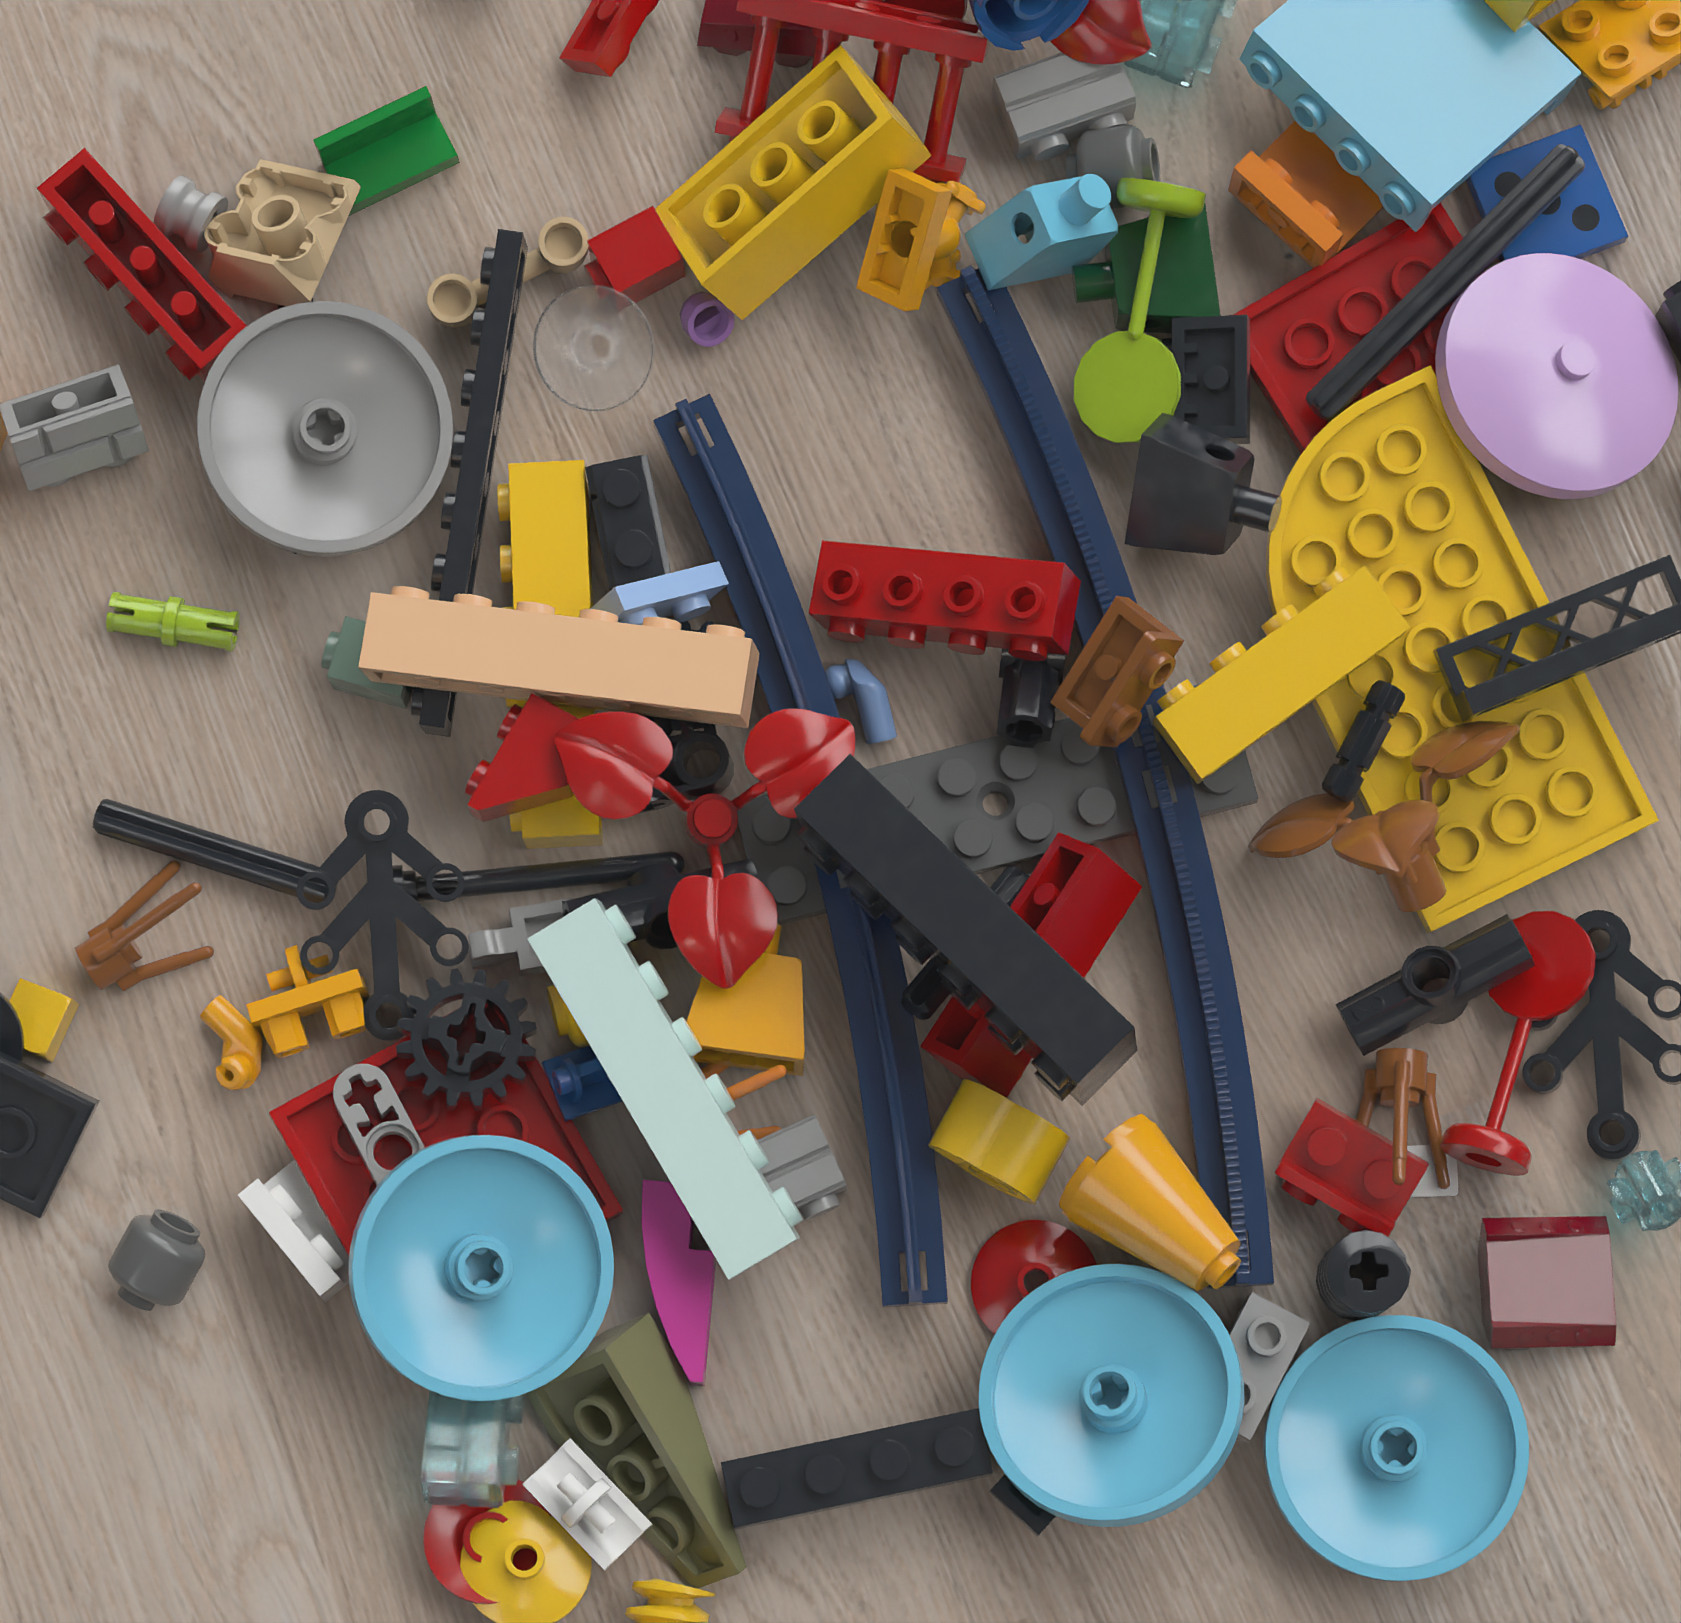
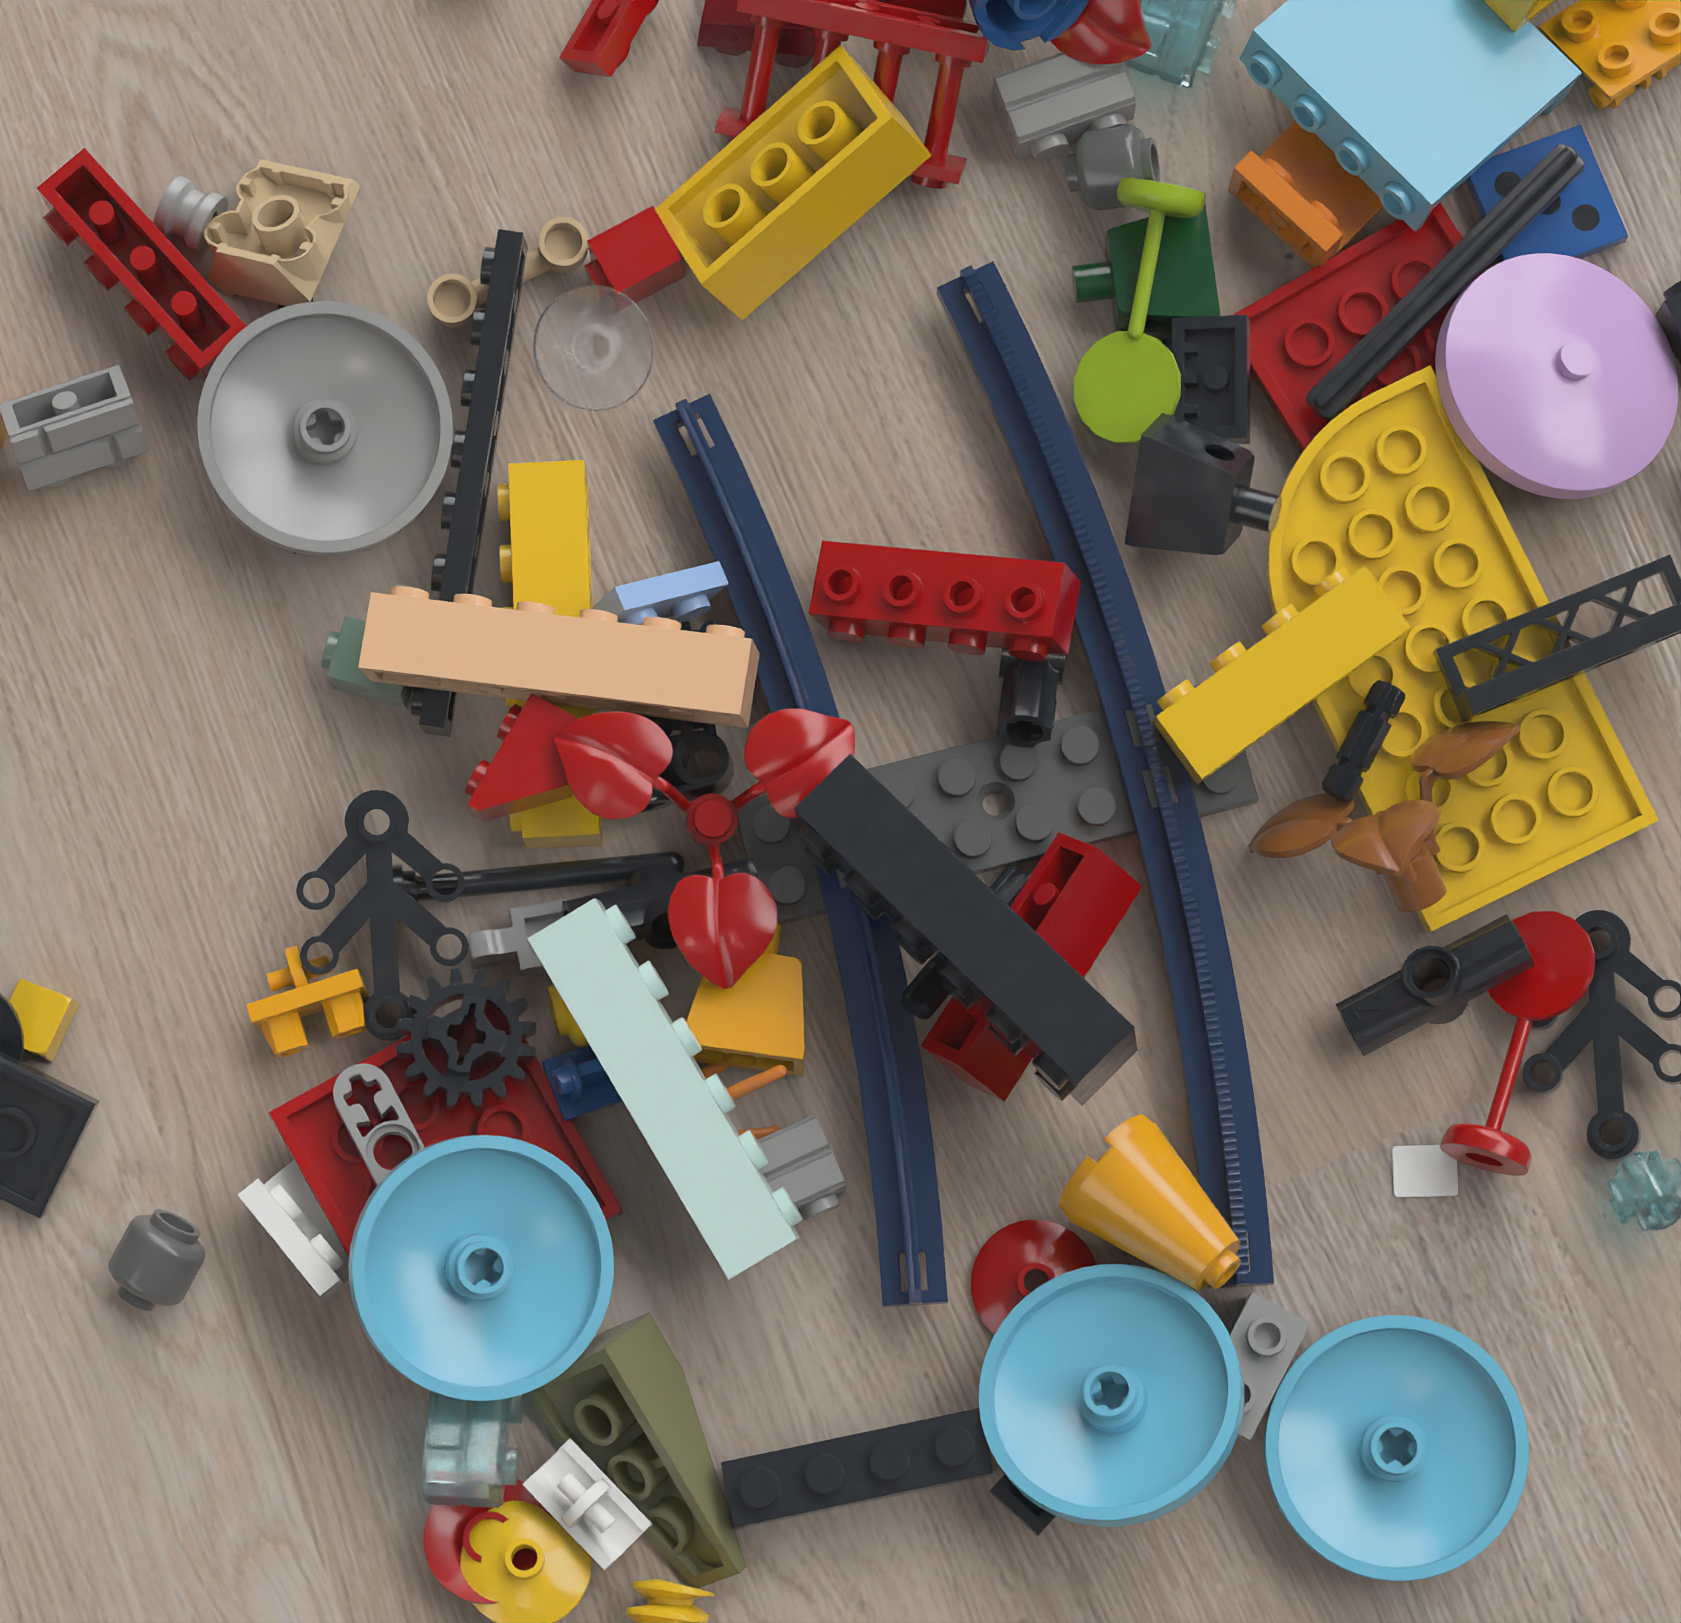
dark orange plant [75,860,214,992] -> none
black axle [93,799,338,903] -> none
lime pin [106,592,240,652] -> none
light orange arm [199,995,263,1091] -> none
green panel [313,86,460,216] -> none
black brick [585,455,671,591] -> none
dark pink slope [641,1180,716,1386] -> none
medium lavender hinge [680,291,735,347] -> none
medium blue arm [825,659,897,744] -> none
light orange piece [856,168,986,312] -> none
yellow piece [928,1079,1070,1205] -> none
medium azure torso [964,174,1118,290] -> none
dark orange bracket [1050,596,1184,747] -> none
red bracket [1274,1098,1429,1237] -> none
black piece [1315,1230,1411,1321] -> none
dark orange plant [1356,1048,1450,1189] -> none
slope [1478,1216,1616,1351] -> none

